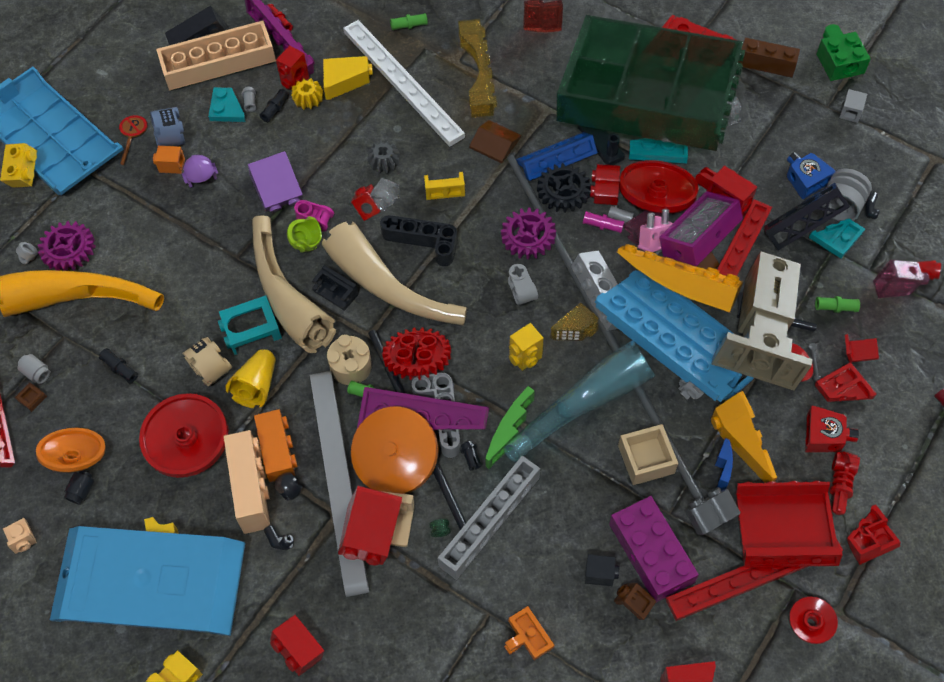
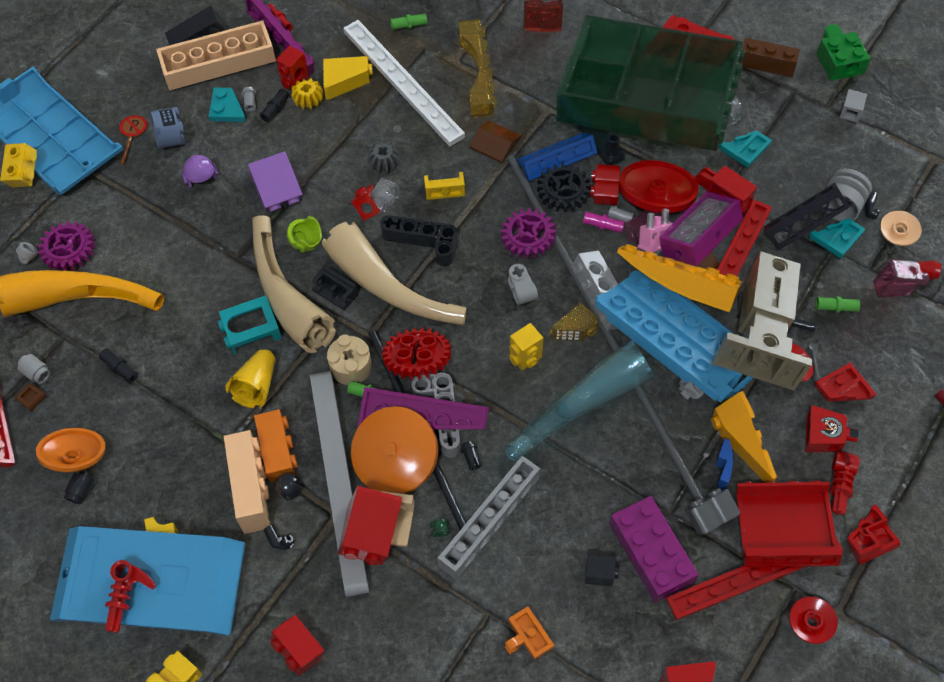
light nougat bracket [3,518,37,554] -> none
red dish [139,394,228,478] -> none
orange brick [153,145,185,174] -> none
tan brick [182,337,232,387] -> none
dark pink piece [294,200,334,232] -> none
bright green slope [485,386,535,469] -> none
reddish brown bracket [614,583,657,620] -> none
tan piece [618,424,678,485] -> none
teal wing [629,132,688,163] -> none
blue torso [787,152,835,199] -> none
red bracket [845,334,879,363] -> none
none -> red piece [105,560,157,633]
none -> teal wing [718,130,772,168]
none -> light nougat dish [880,211,922,246]

